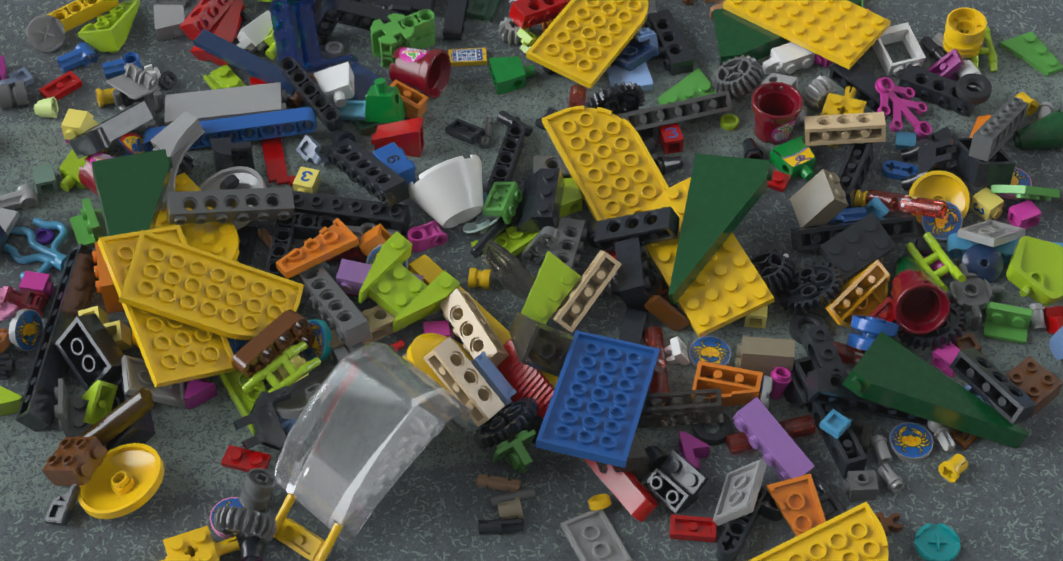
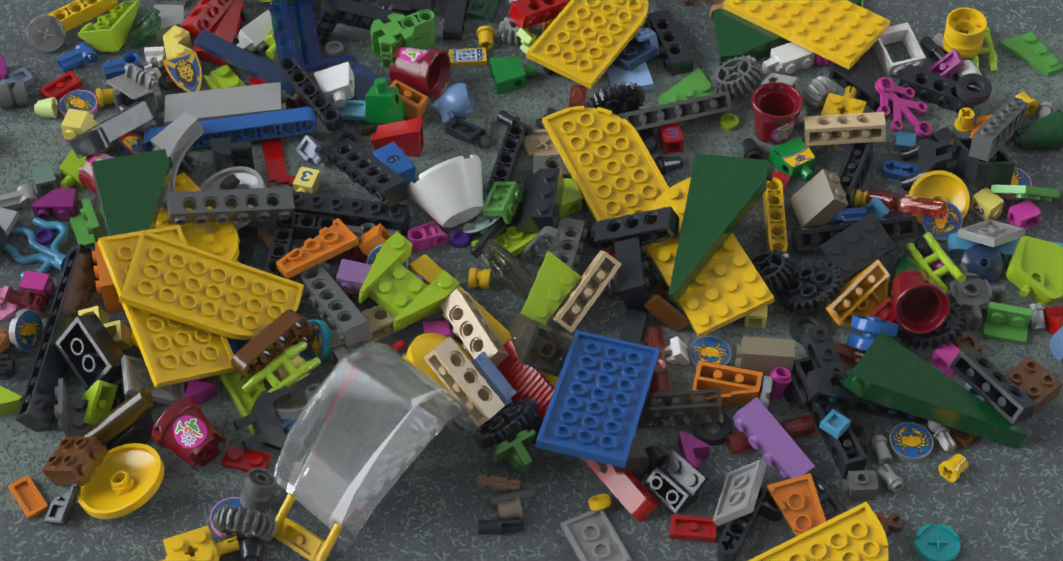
none -> orange tile [8,475,49,520]
none -> magenta slope [32,188,79,220]
none -> tile [59,90,98,118]
none -> clear green plate [130,8,161,50]
none -> white tile [144,46,166,67]
none -> dark red piece [151,397,226,470]
none -> shield [162,51,202,93]
none -> light yellow brick [163,25,193,59]
none -> medium blue piece [434,83,474,124]
none -> dark purple tile [450,230,471,248]
none -> yellow bush [476,26,495,49]
none -> tan tile [524,129,559,158]
none -> yellow beam [763,177,788,254]
none -> yellow bush [954,108,975,132]

